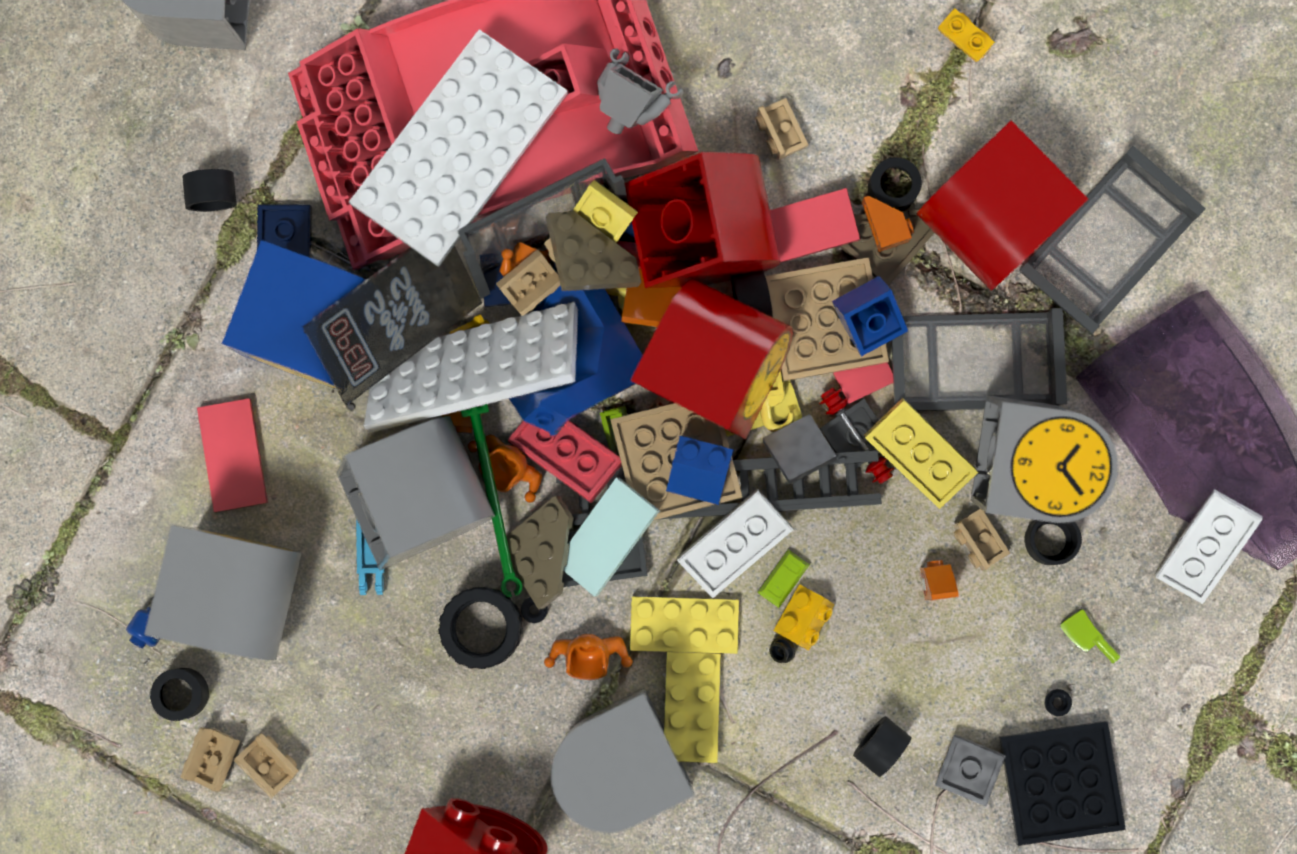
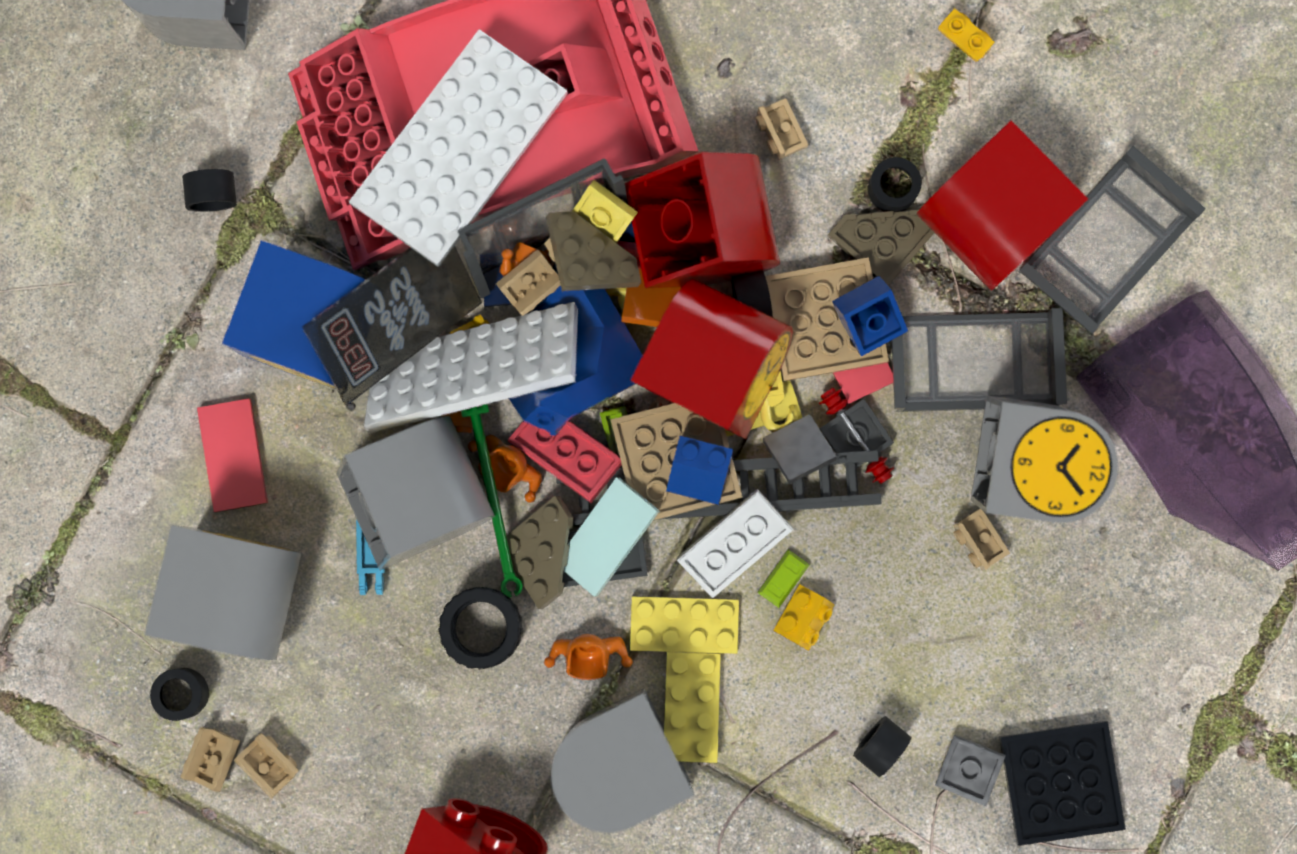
blue head [126,607,160,649] -> none
dark blue tile [257,205,312,258] -> none
black plate [521,597,548,623] -> none
light grey torso [597,48,683,134] -> none
black plate [769,636,795,663] -> none
coral tile [770,188,861,263] -> none
orange slope [862,196,914,252] -> none
light yellow plate [864,398,979,509] -> none
orange slope [920,560,959,600] -> none
black piece [1024,520,1082,565] -> none
black plate [1044,689,1072,716] -> none
lime piece [1060,609,1121,664] -> none
white tile [1155,489,1263,604] -> none

